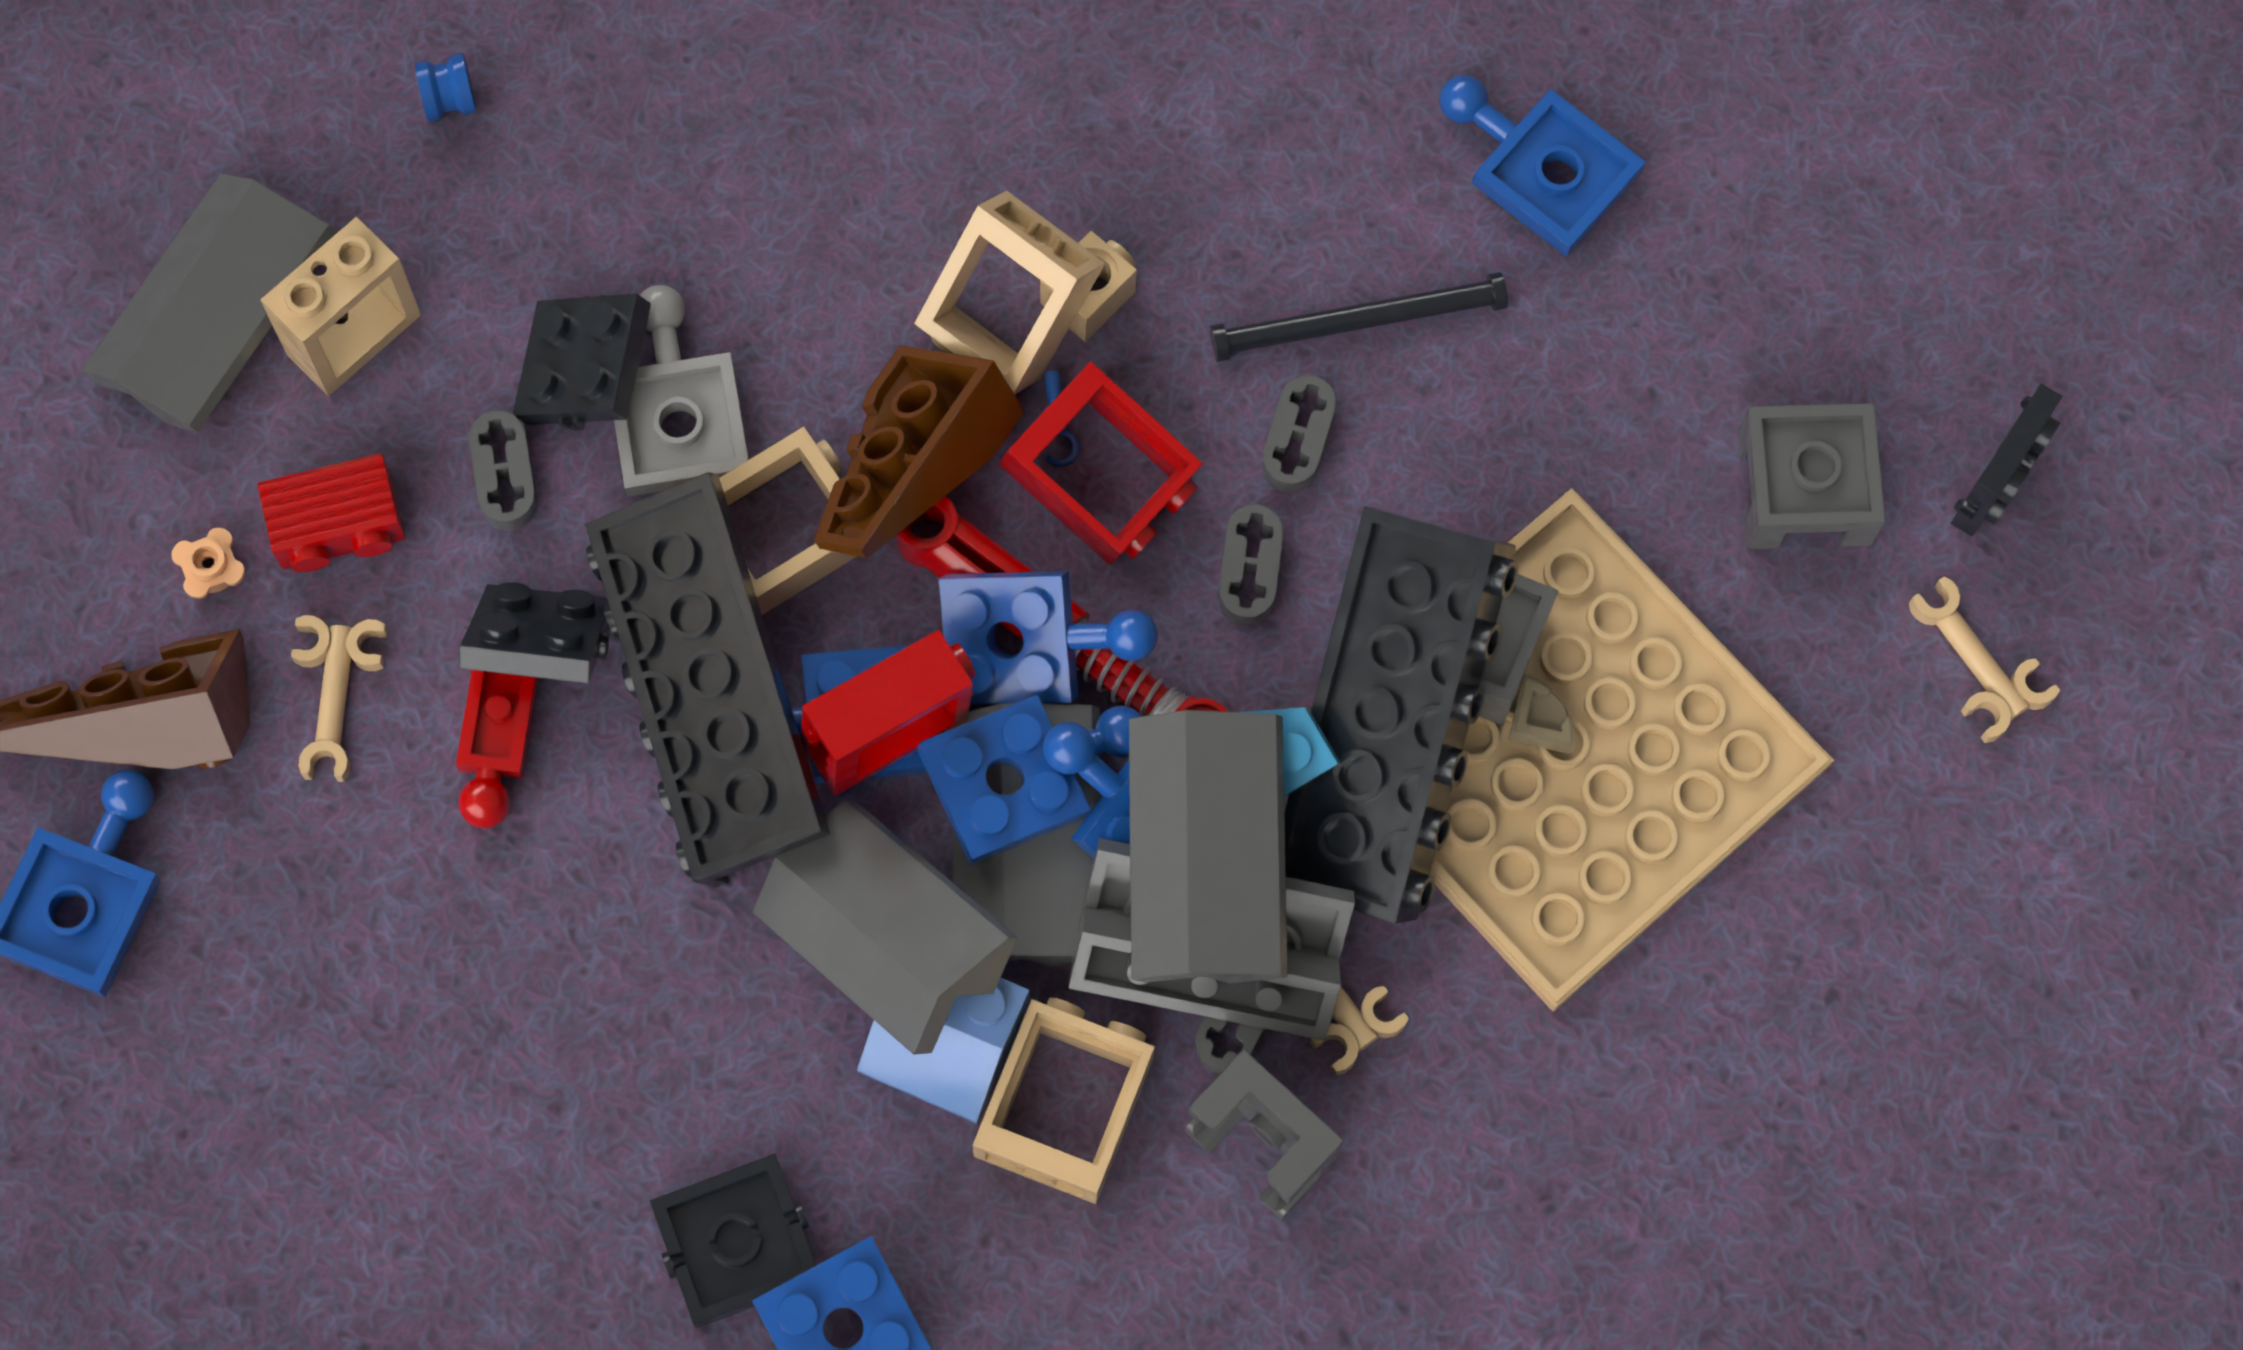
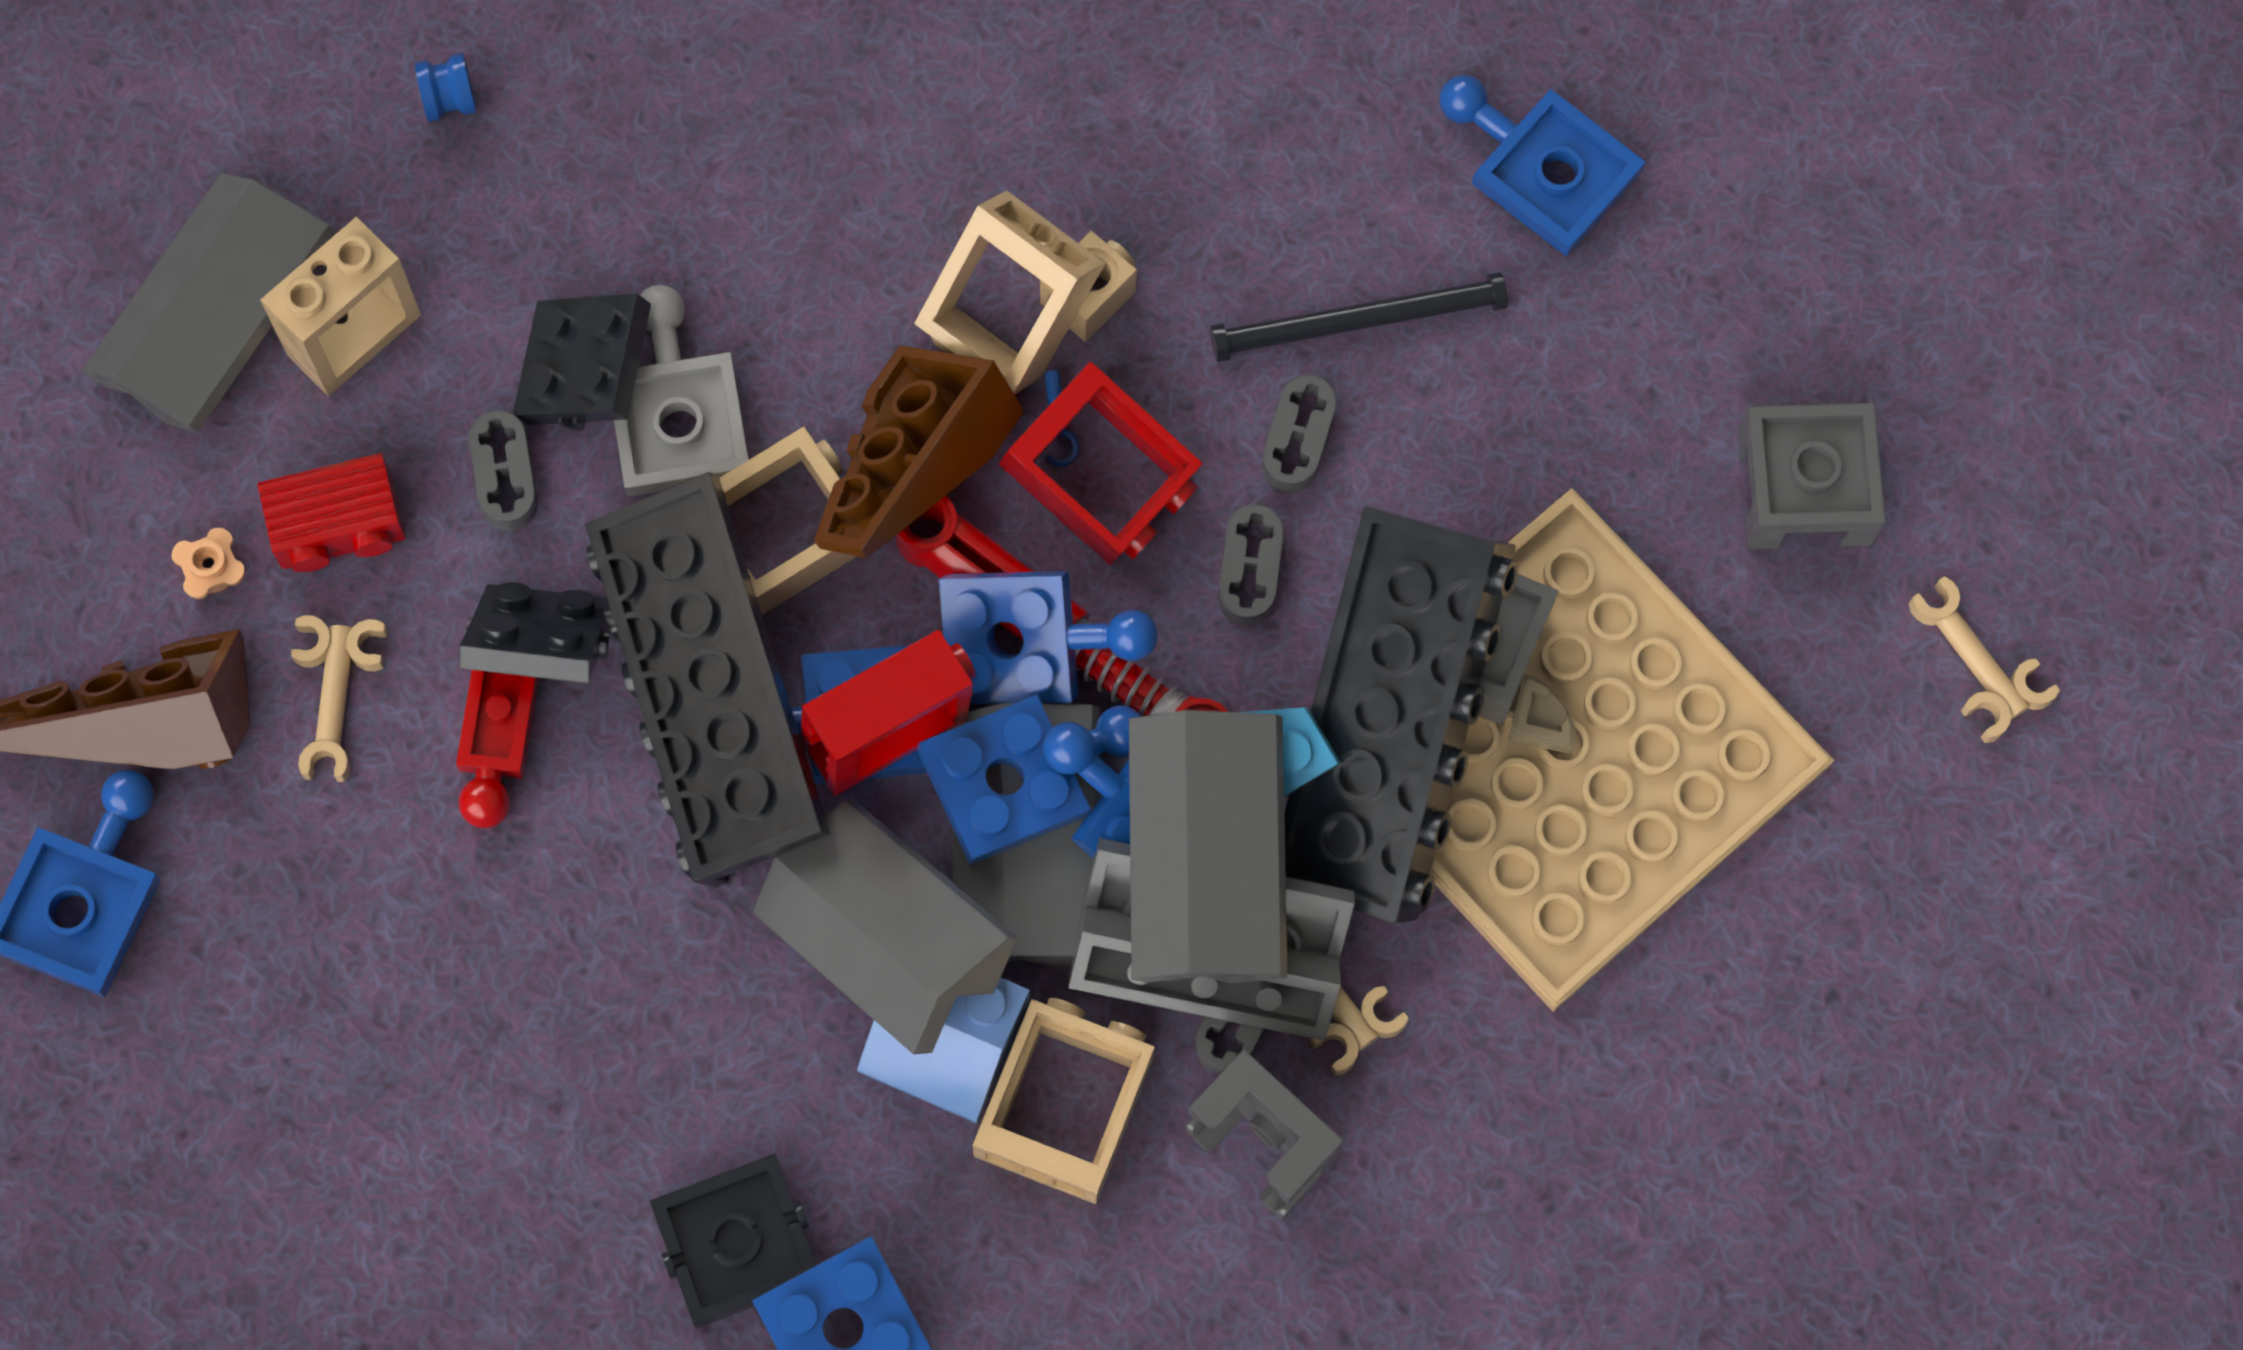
black plate [1950,383,2063,536] -> none

